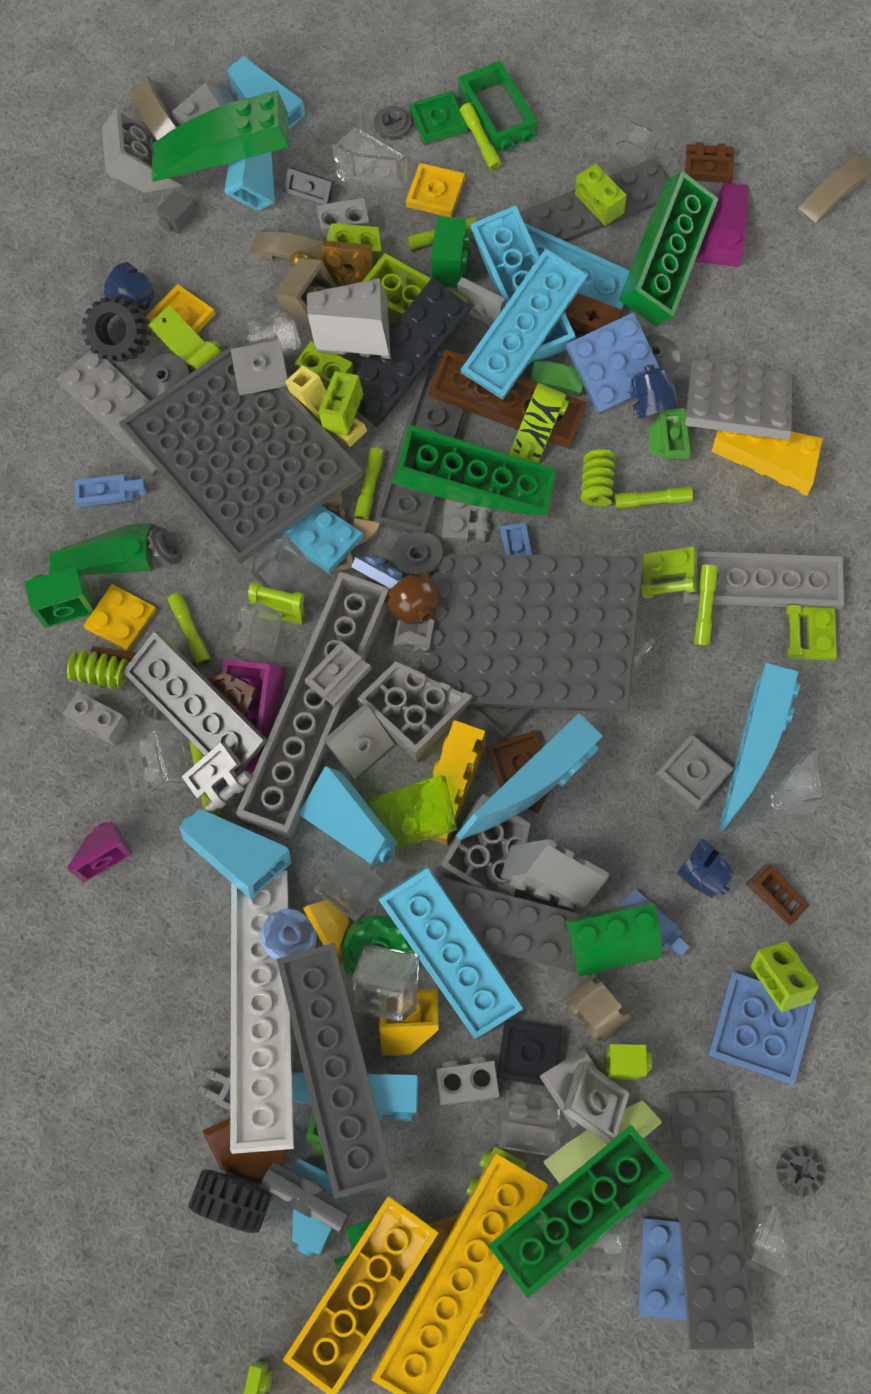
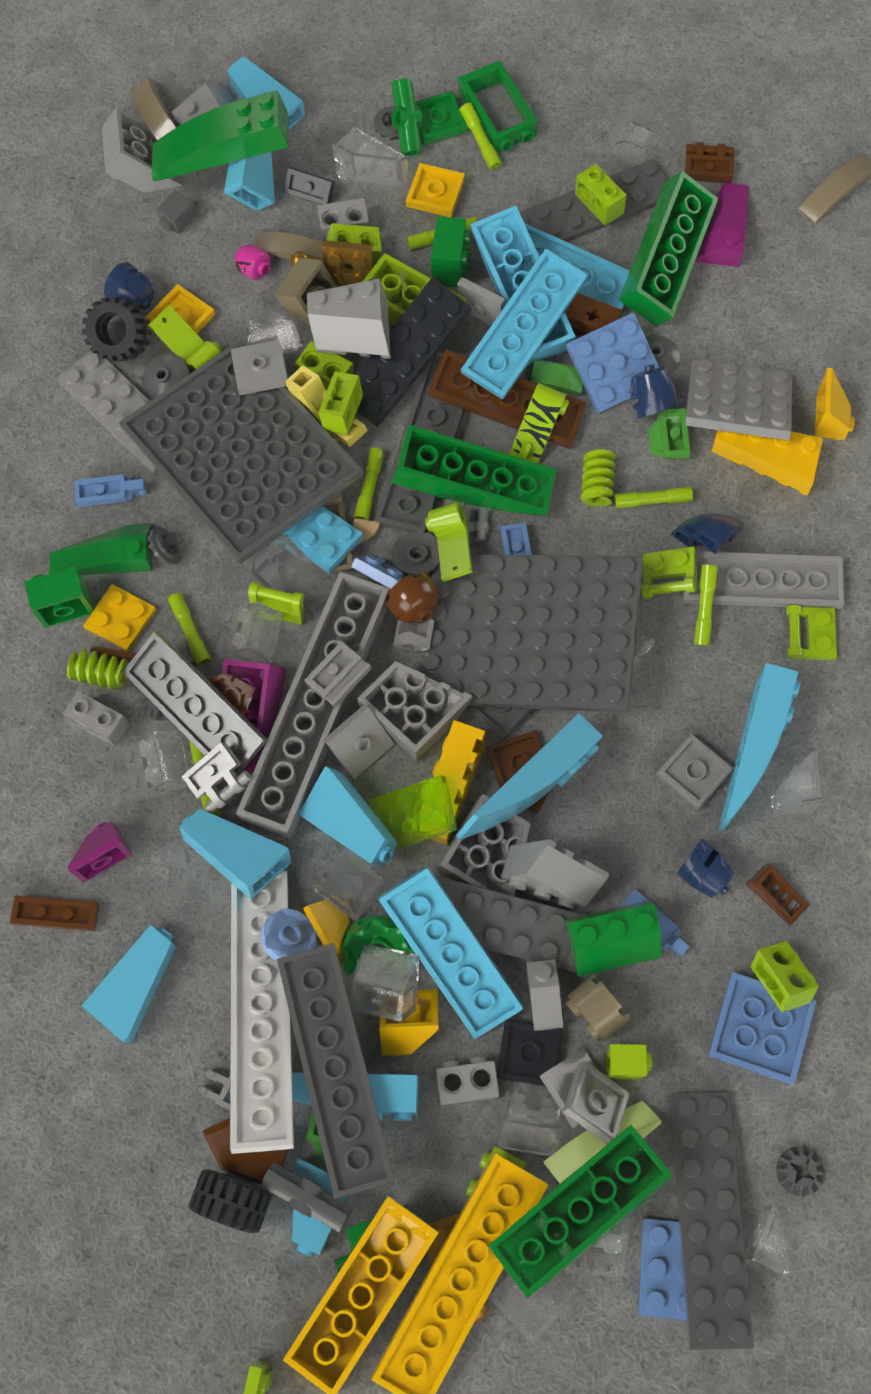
none -> reddish brown plate [10,896,100,932]
none -> medium azure slope [82,925,177,1045]
none -> dark pink head [234,243,271,280]
none -> green piece [391,78,423,157]
none -> lime door [425,501,473,582]
none -> light grey slope [526,959,563,1031]
none -> dark blue brick [671,513,744,555]
none -> yellow slope [814,367,855,440]

